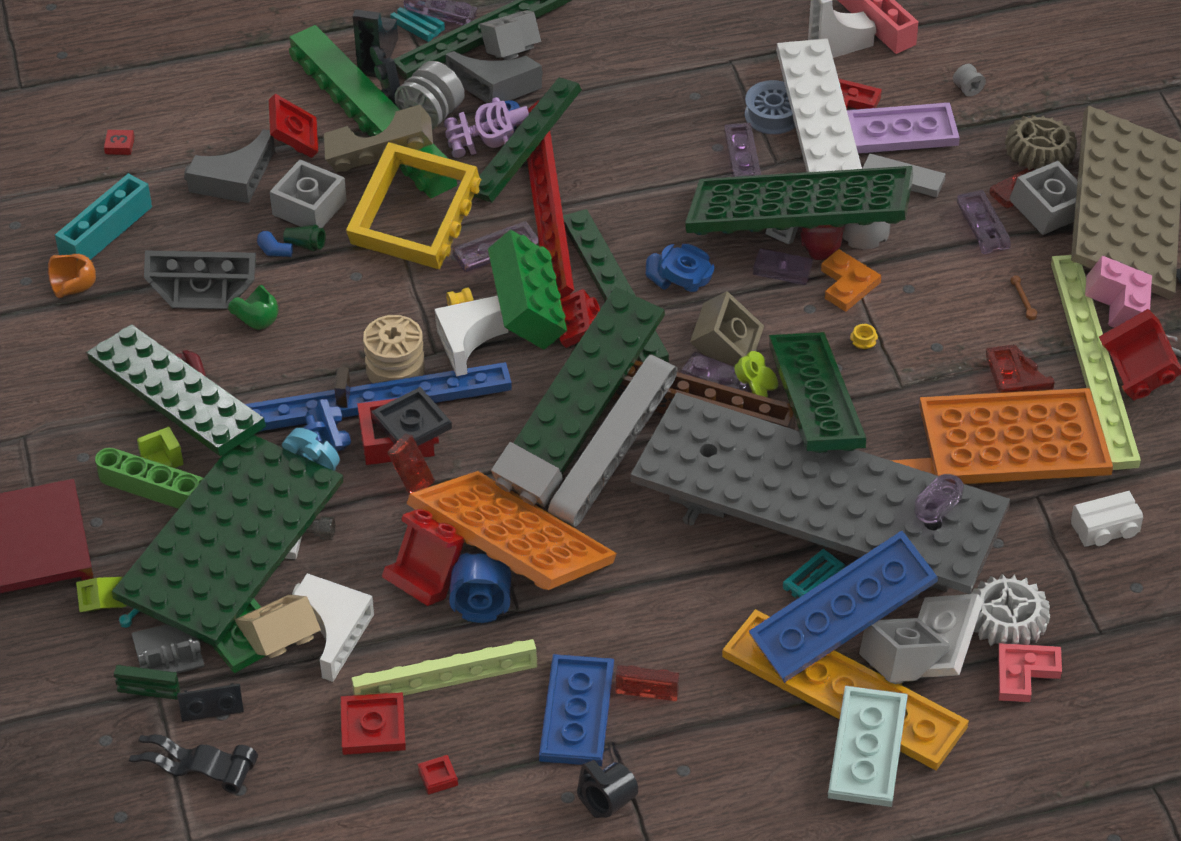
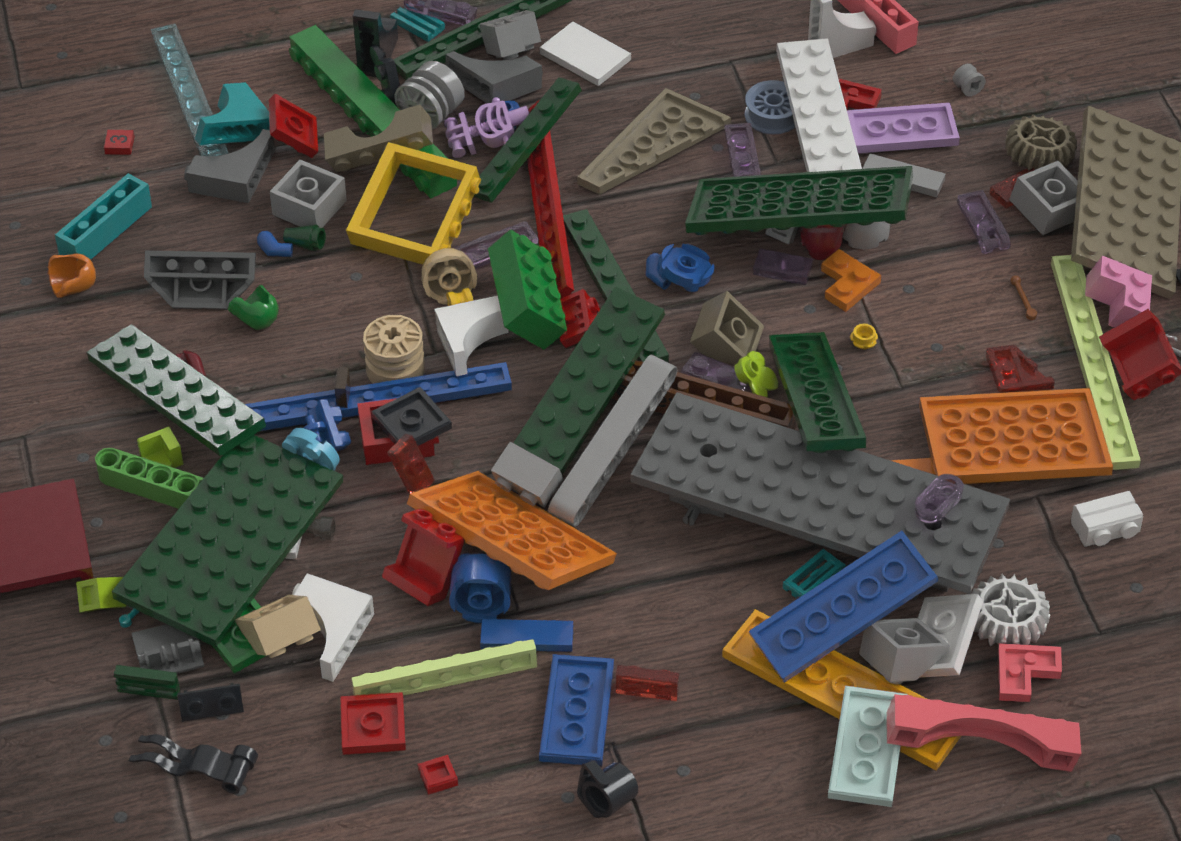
none -> clear light blue plate [151,23,229,156]
none -> teal arch [195,82,270,145]
none -> tan cylinder [421,248,477,305]
none -> blue tile [480,619,573,652]
none -> white tile [540,22,631,86]
none -> dark tan wing [577,88,731,195]
none -> coral arch [886,694,1081,772]

